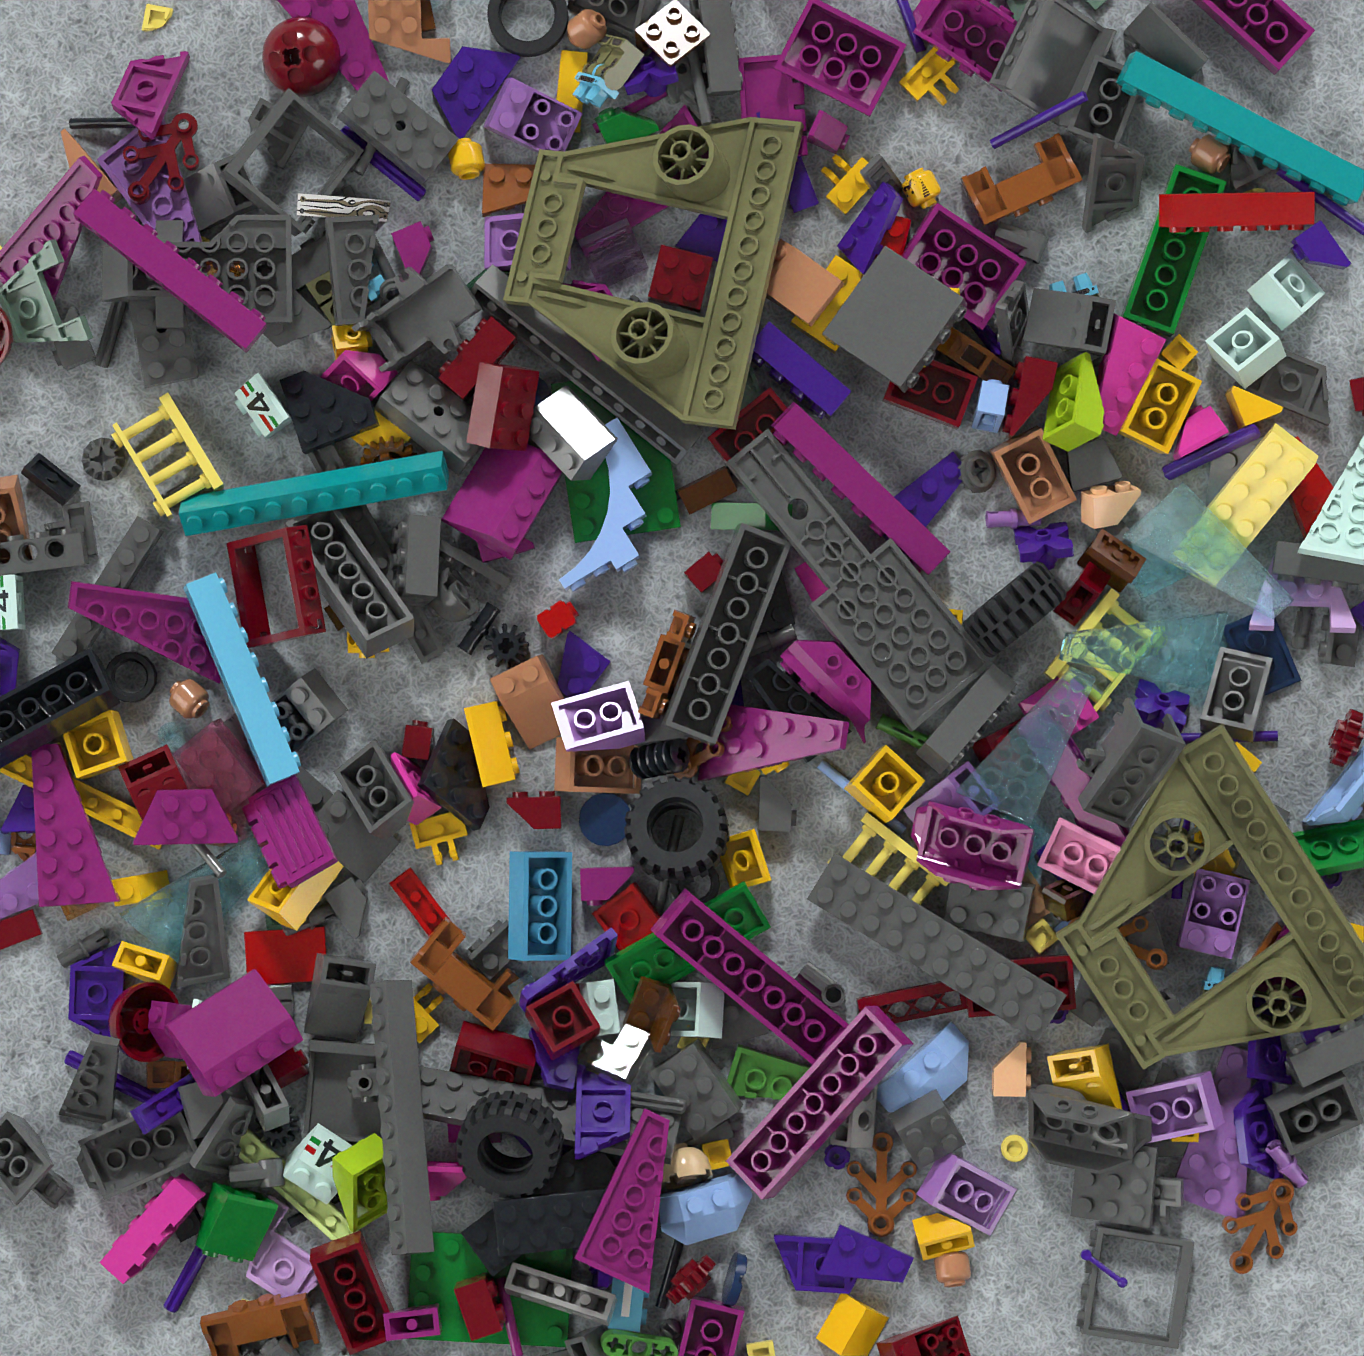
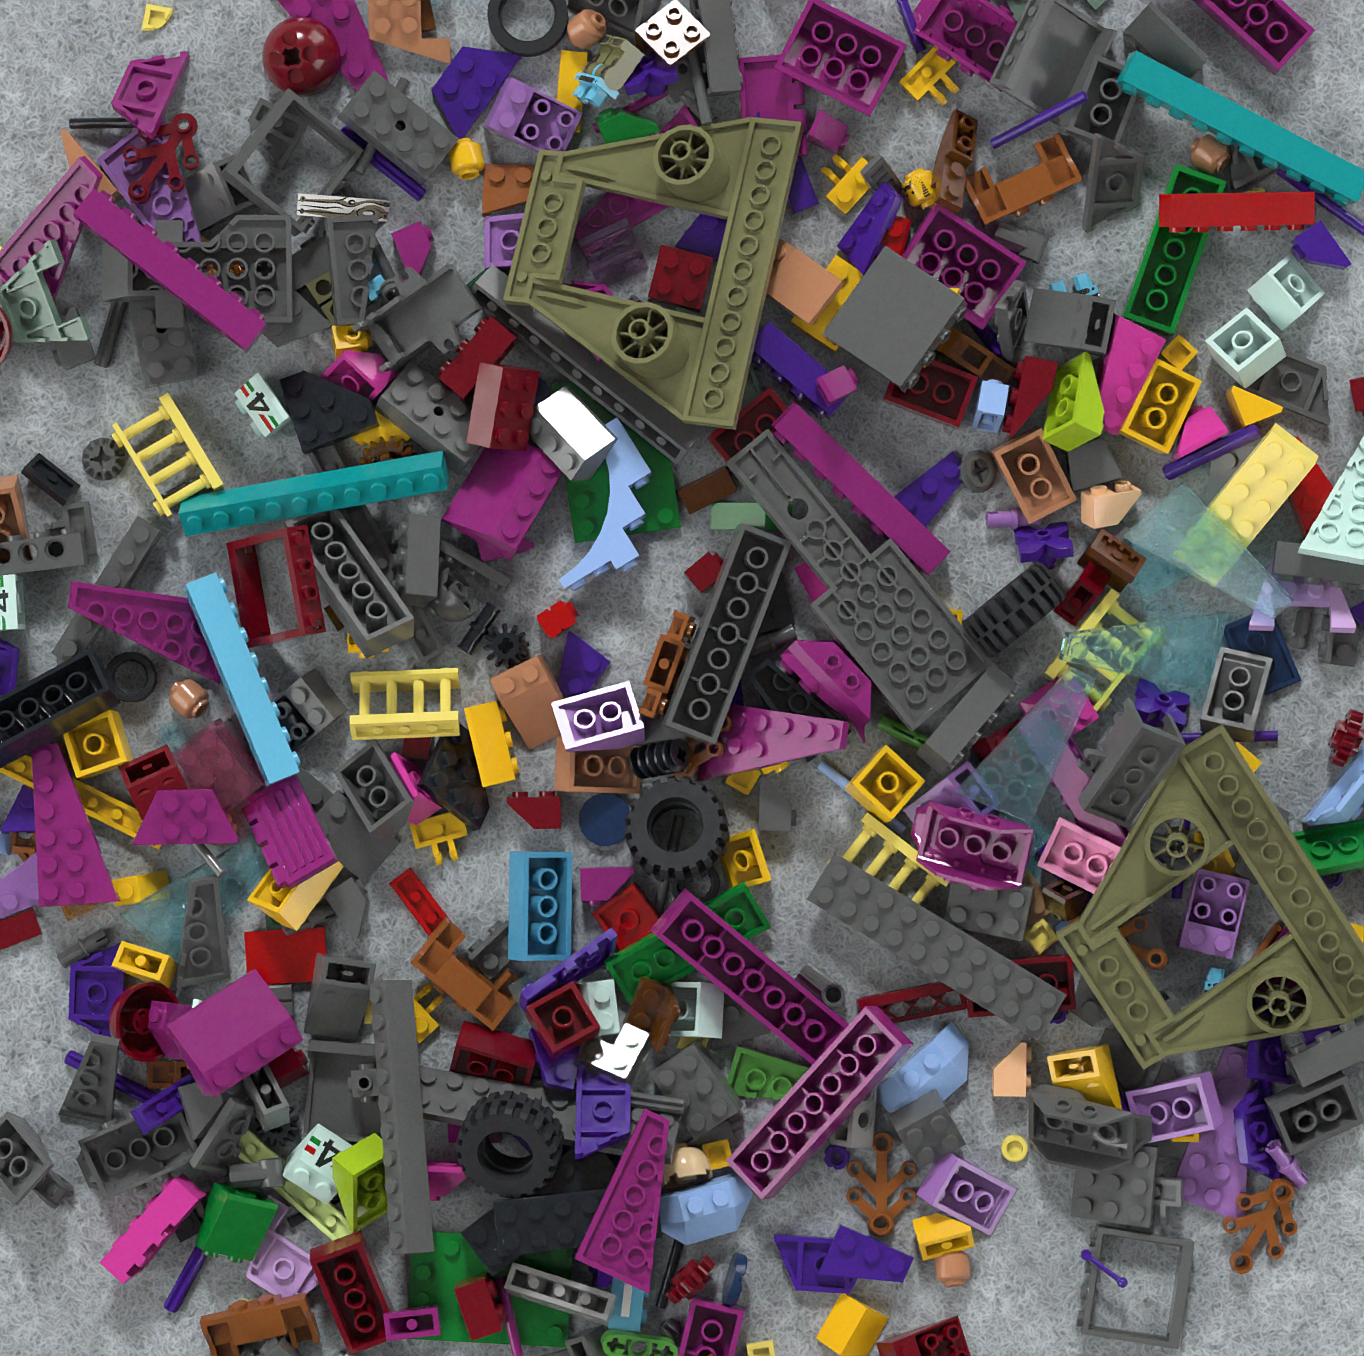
none -> light yellow fence [350,668,460,740]
none -> magenta slope [815,365,859,407]
none -> reddish brown slope [930,109,978,214]

